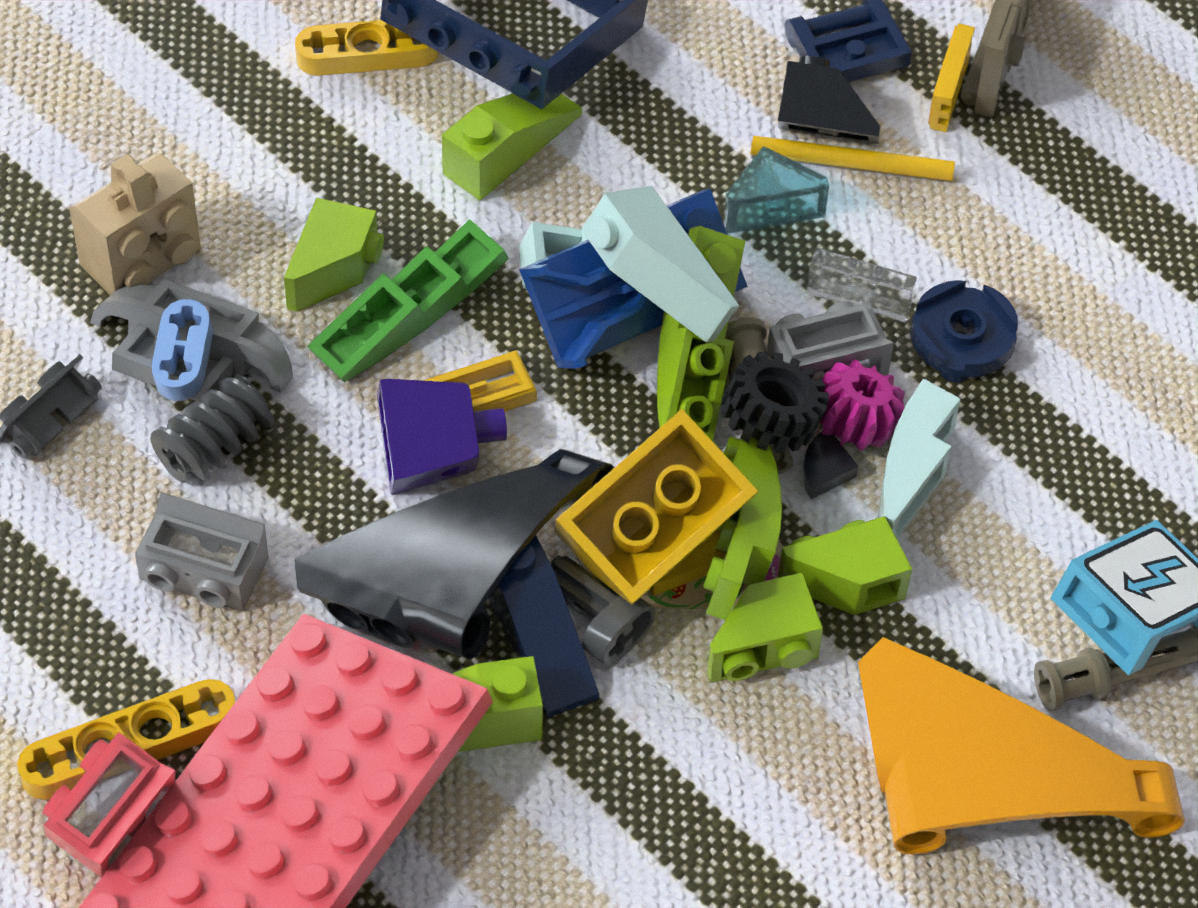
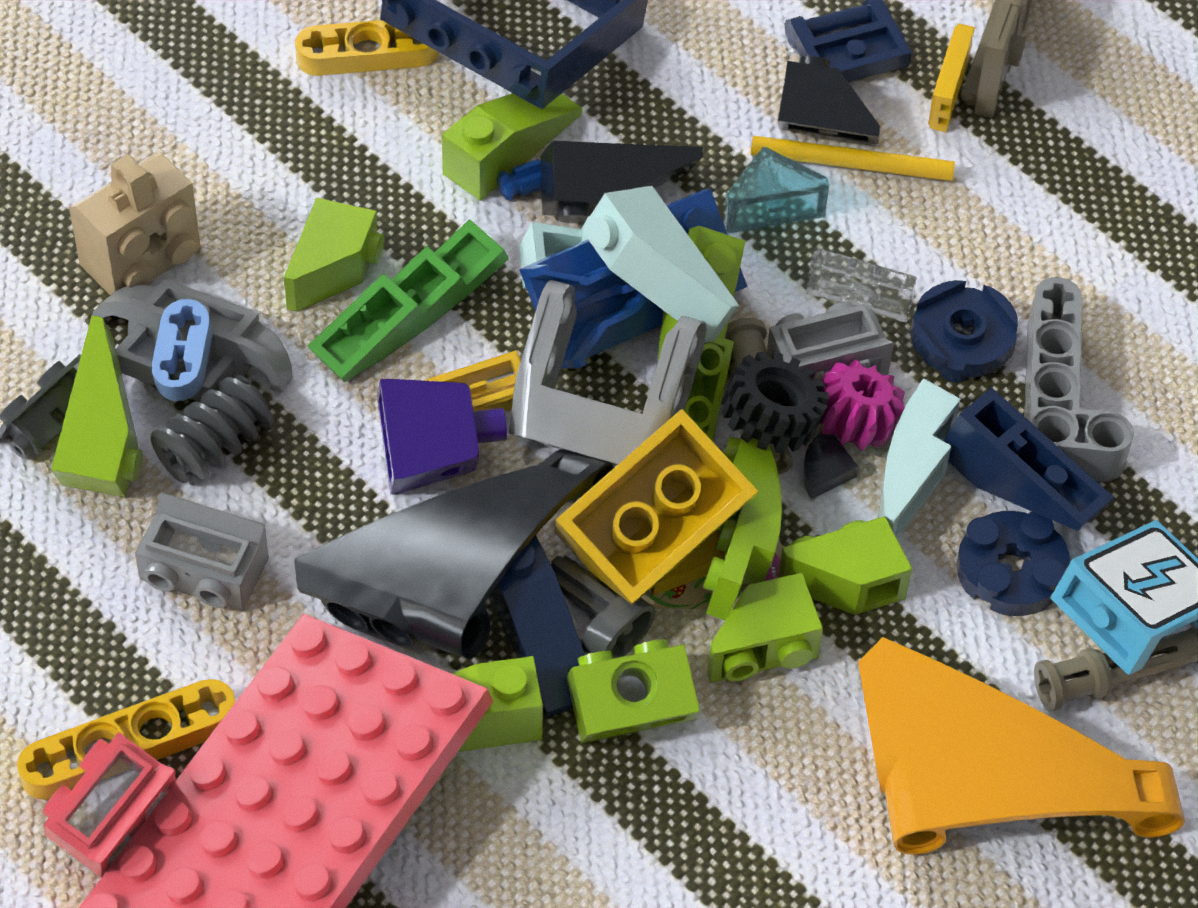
none -> lime slope [51,315,143,498]
none -> blue piece [497,159,541,200]
none -> light grey connector [509,280,707,465]
none -> black slope [540,141,703,223]
none -> lime brick [566,639,700,744]
none -> dark blue slope [943,388,1114,531]
none -> dark blue plate [957,511,1070,616]
none -> light grey beam [1024,277,1134,482]

